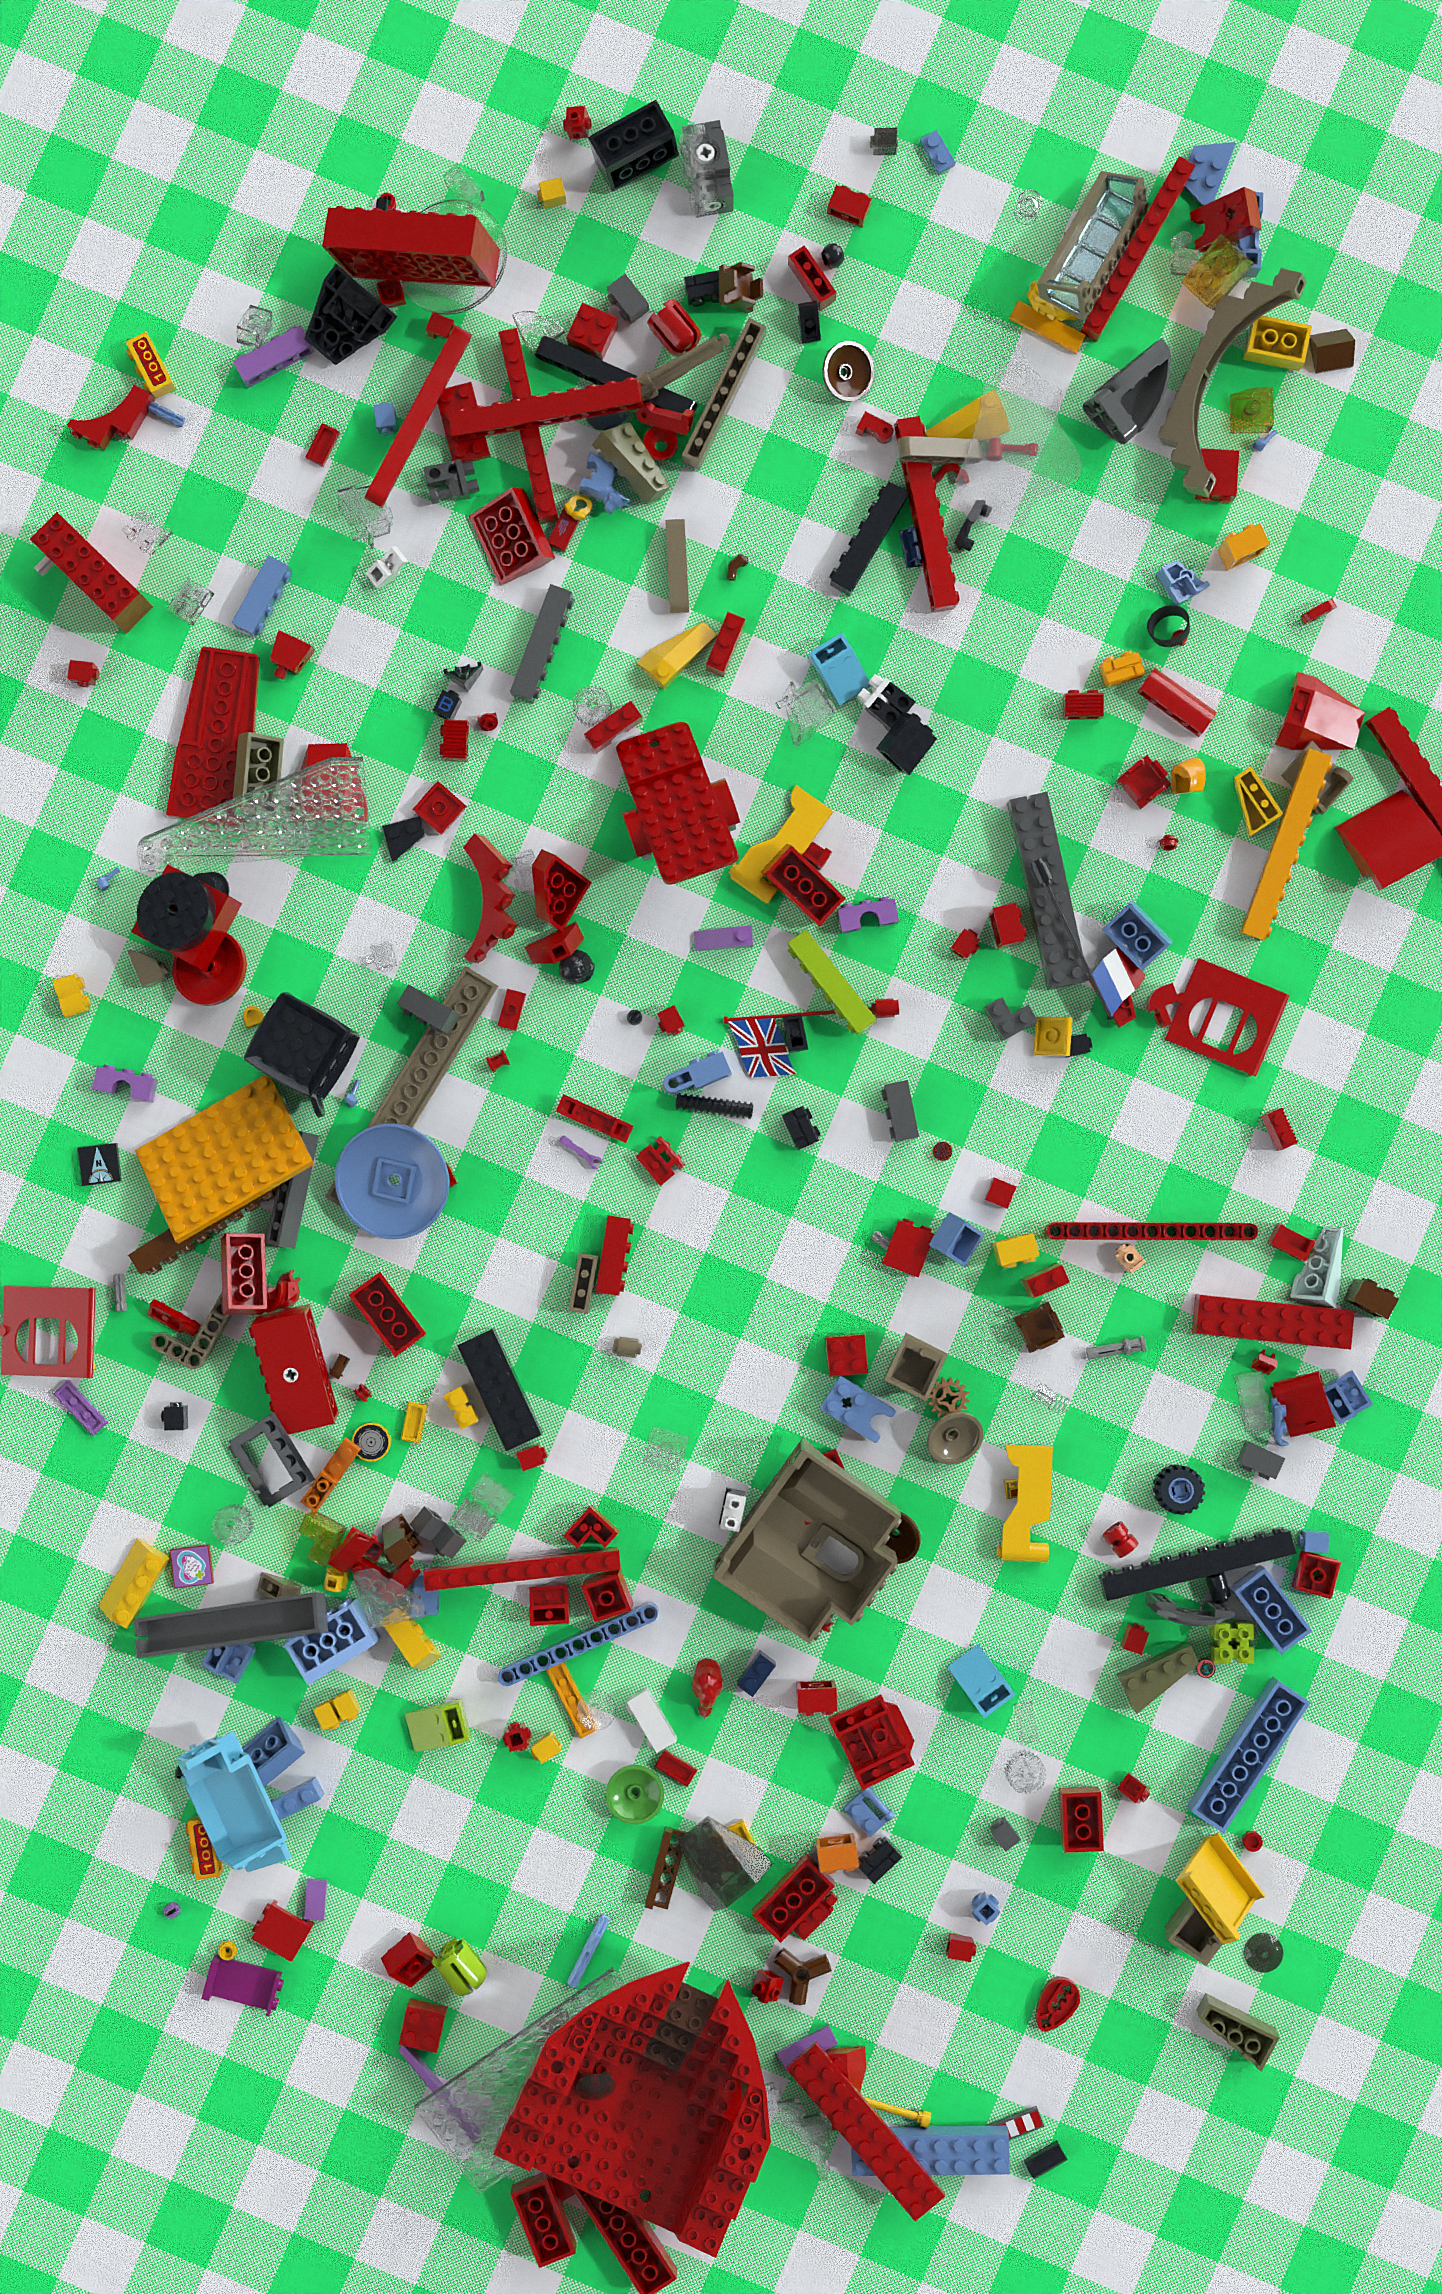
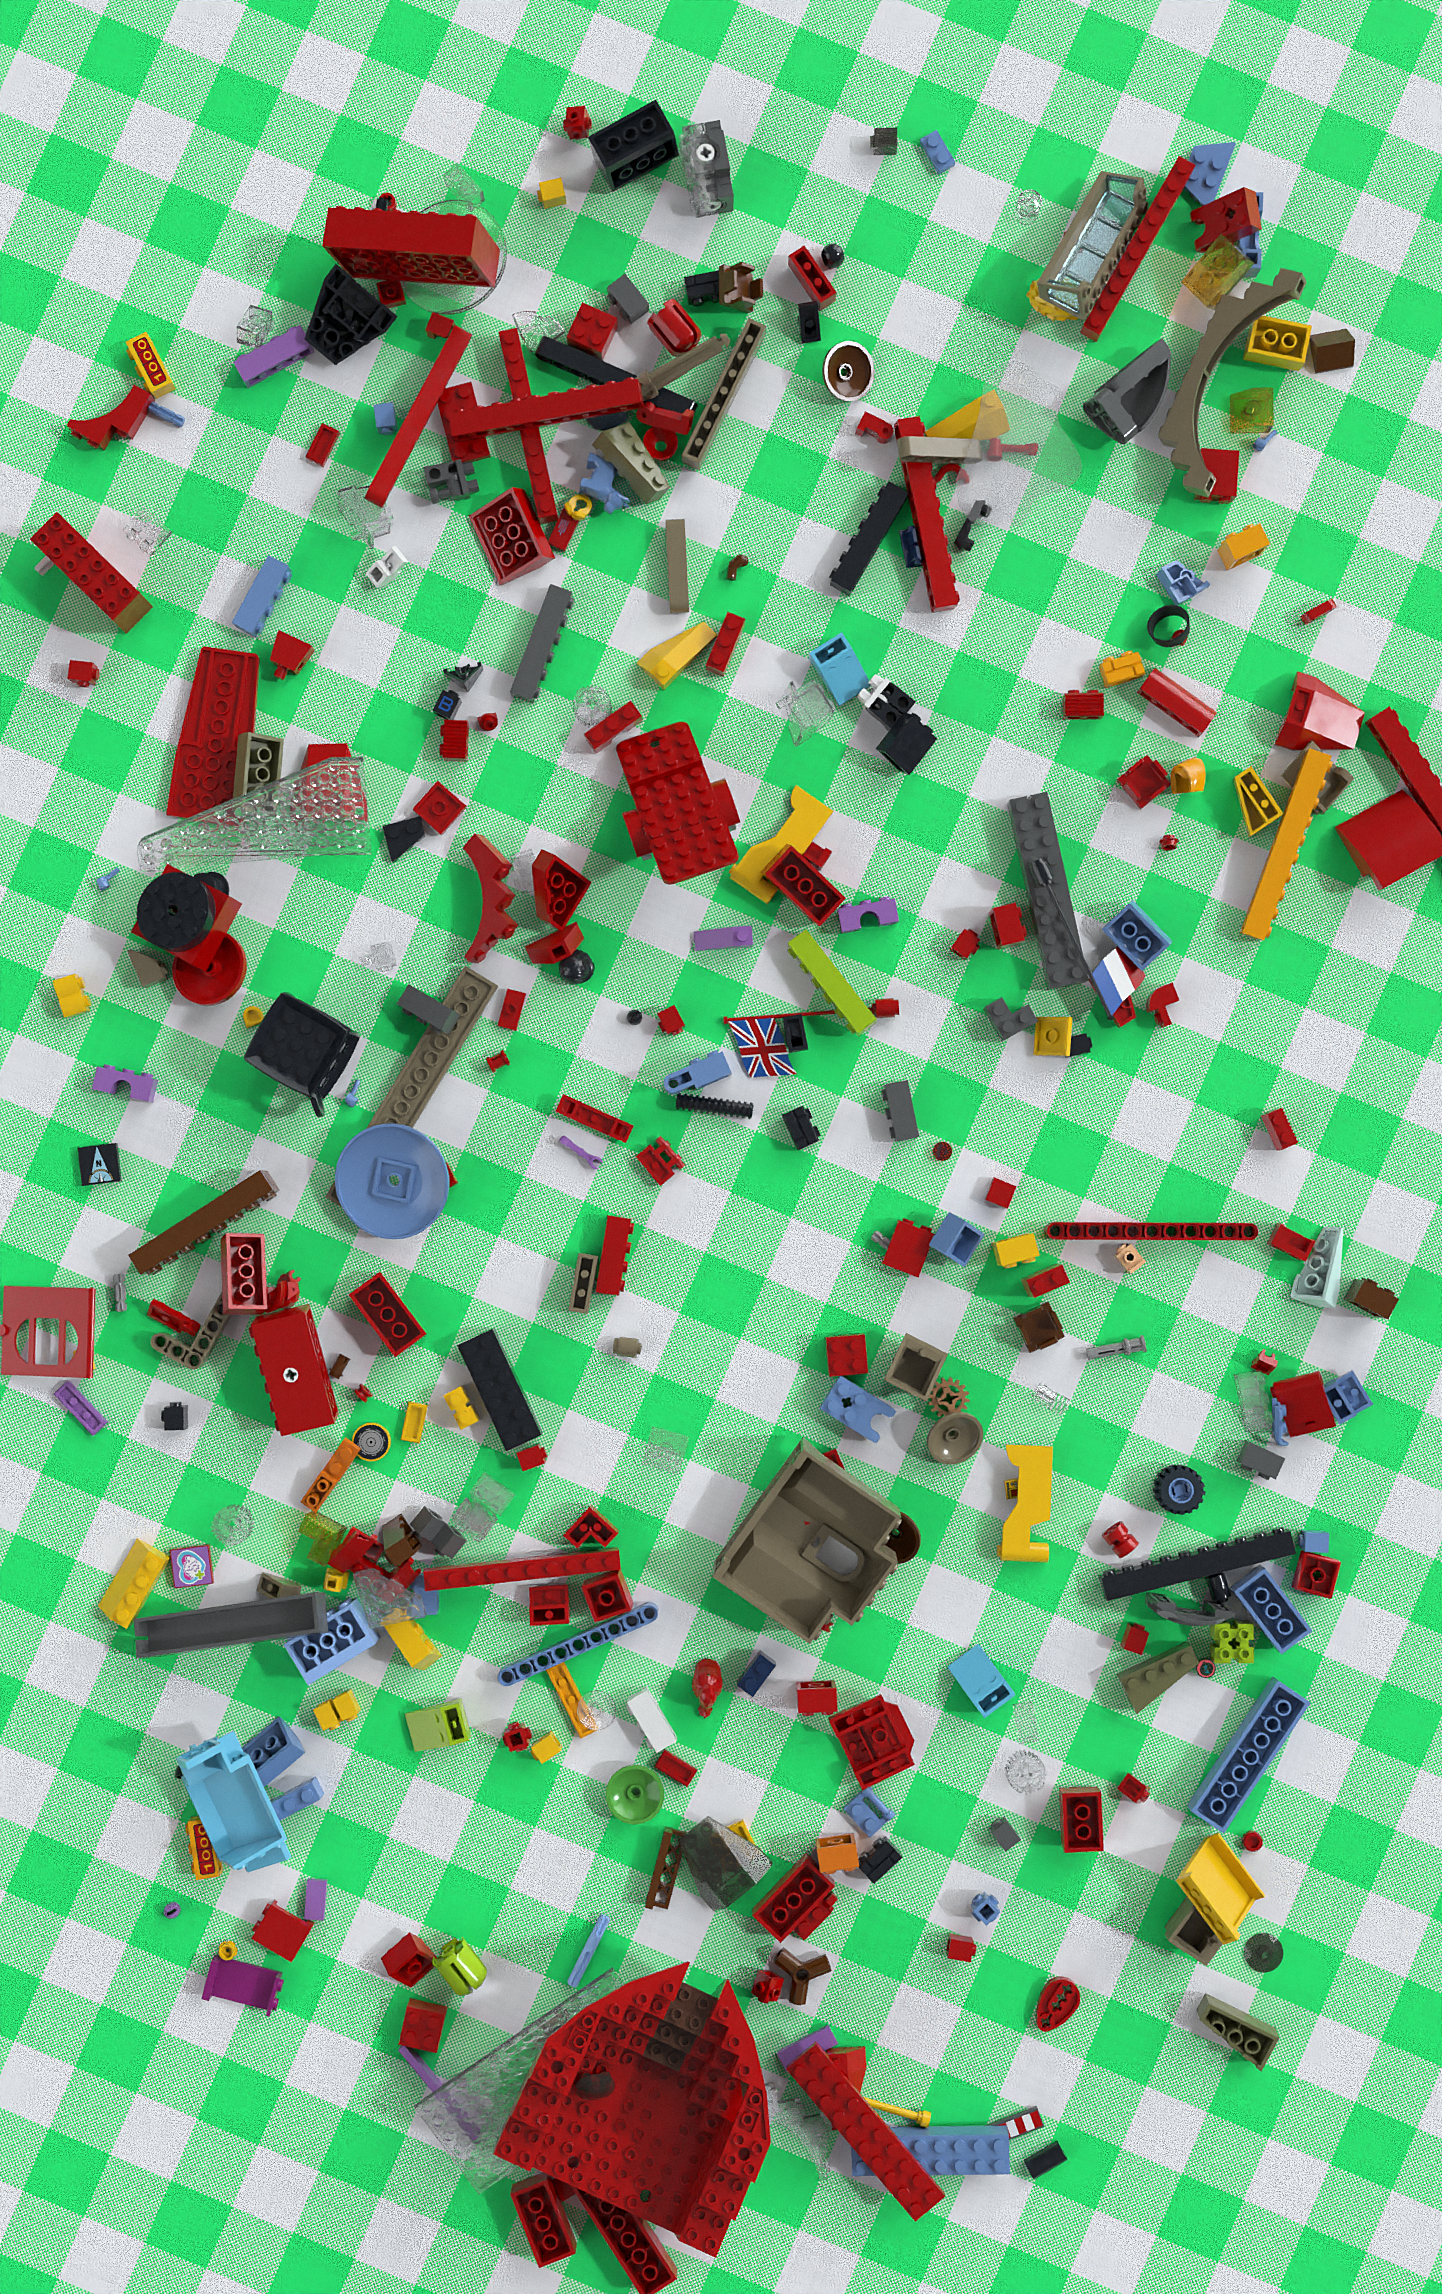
light orange plate [135,1075,315,1244] -> none
clear plate [166,577,214,625] -> none
medium blue brick [201,1644,256,1684] -> none
black hinge [228,1413,315,1508] -> none
dark grey brick [265,1131,319,1249] -> none
white hips [719,1487,746,1532] -> none
red brick [827,185,872,227] -> none
light orange tile [1009,300,1086,354] -> none
red door [1164,958,1290,1077] -> none
clear brick [1168,231,1199,277] -> none
red brick [1192,1294,1355,1350] -> none

